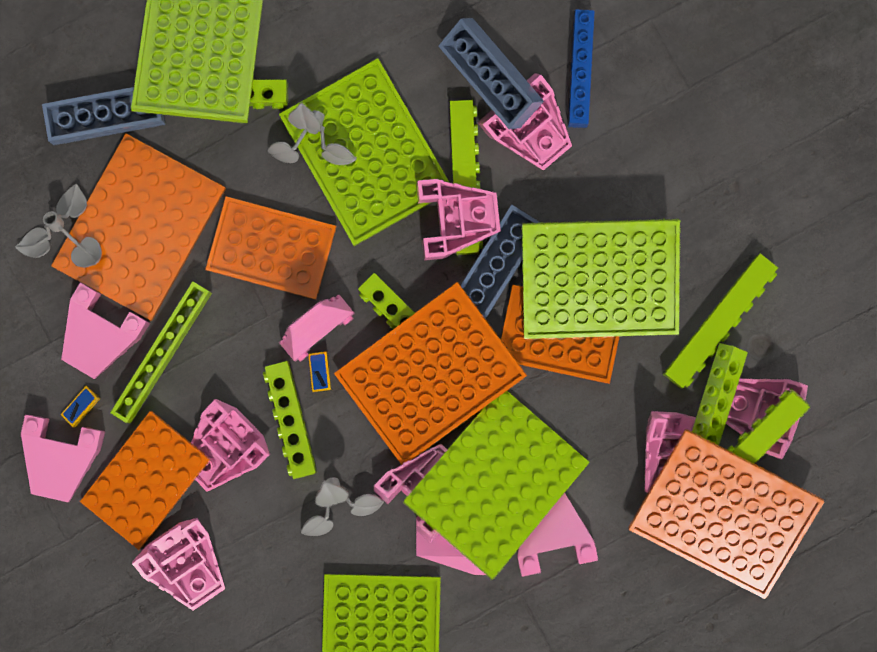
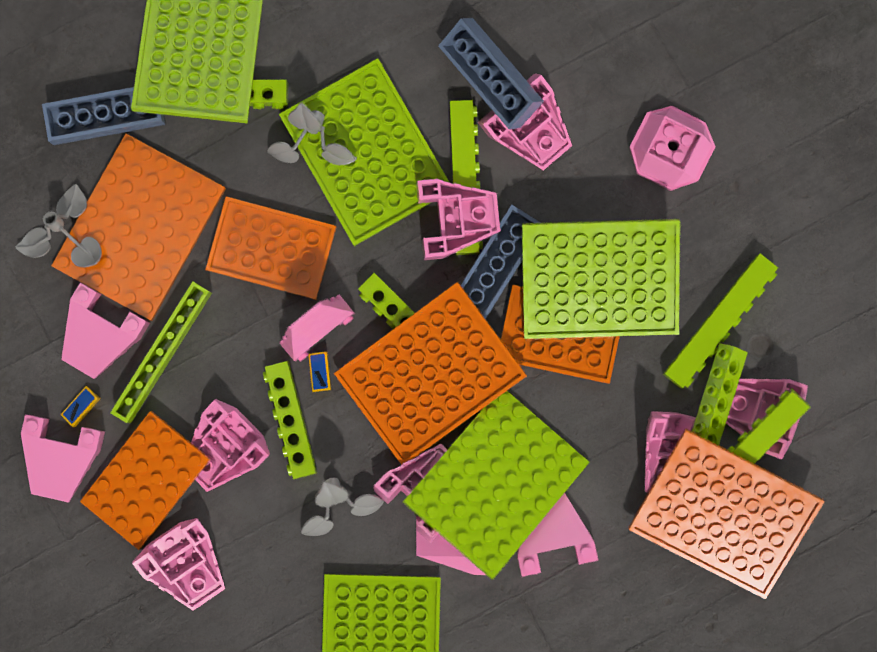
blue brick [568,9,595,128] -> none
none -> bright pink piece [629,106,715,191]

